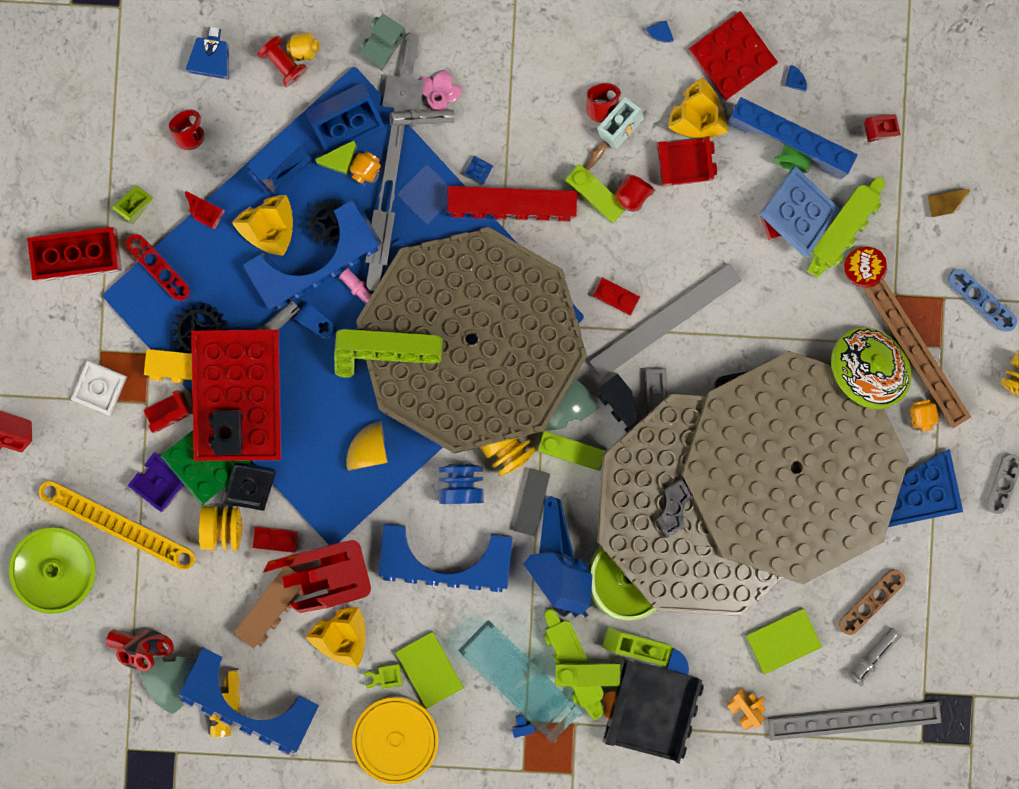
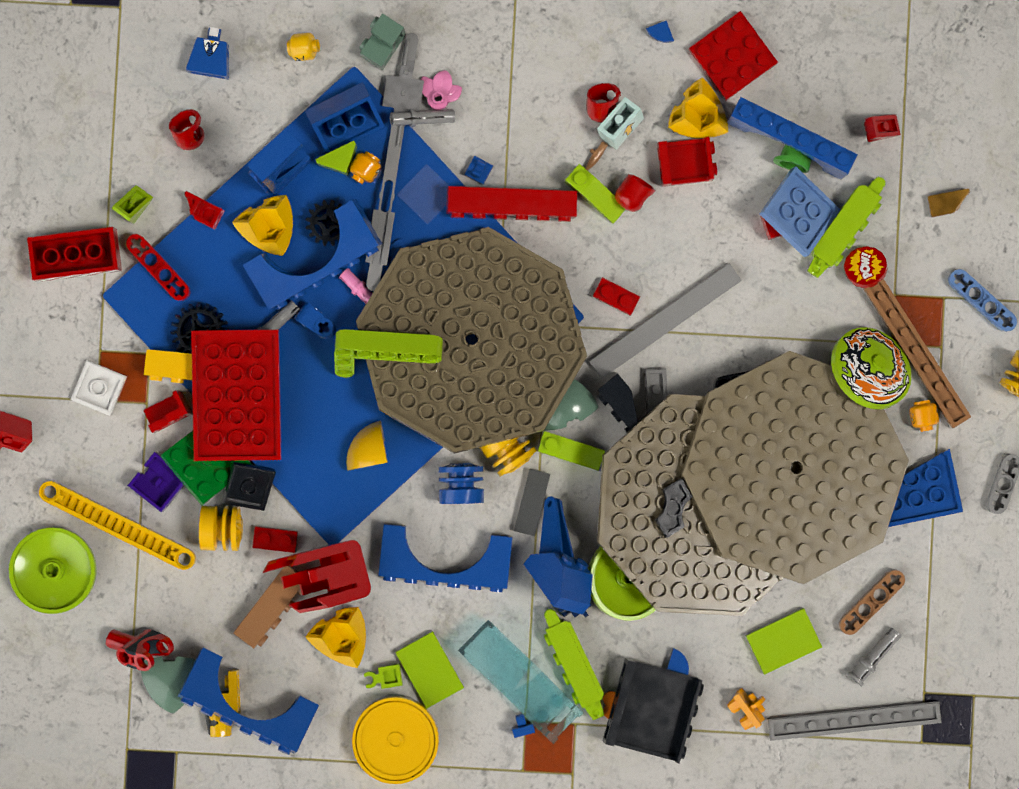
black brick [210,409,243,455] -> none
red piece [257,35,308,88] -> none
lime slope [555,662,620,687] -> none
lime slope [602,627,673,666] -> none
blue tile [785,65,807,92] -> none

